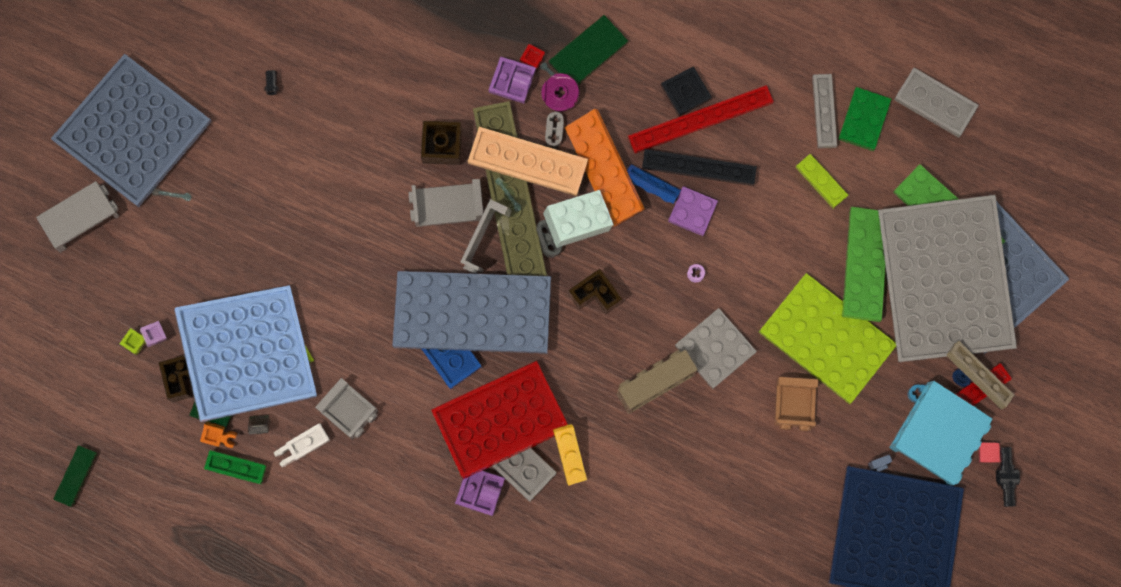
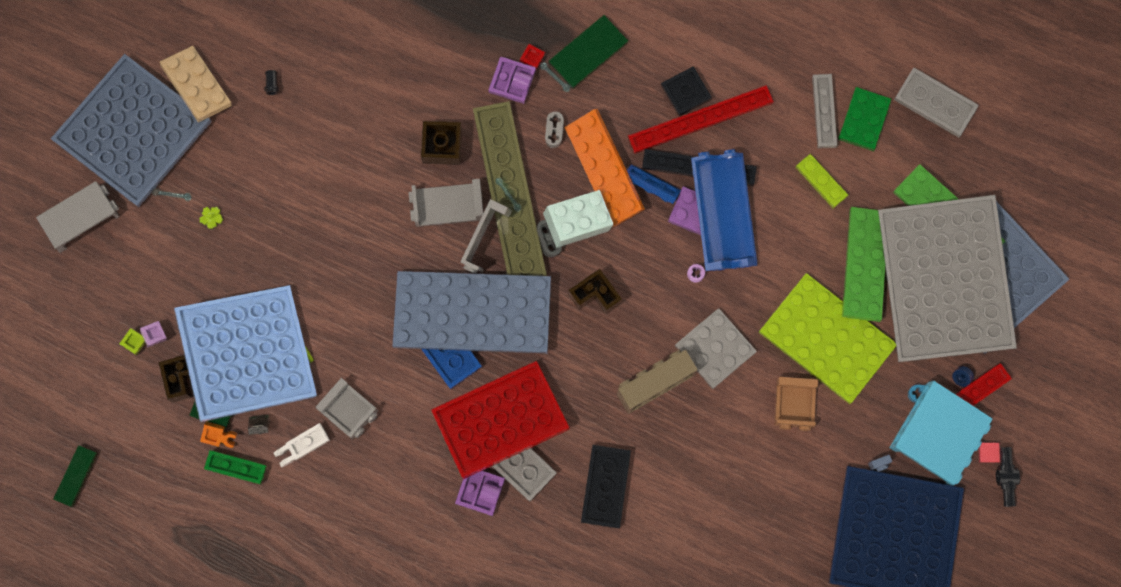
light nougat plate [468,127,588,196] -> none
magenta plate [541,73,580,112] -> none
yellow plate [553,424,587,486] -> none
dark tan plate [946,341,1014,410] -> none
none -> tan plate [160,46,231,123]
none -> lime plant [199,207,223,229]
none -> black plate [581,445,631,529]
none -> blue cylinder [691,149,758,271]

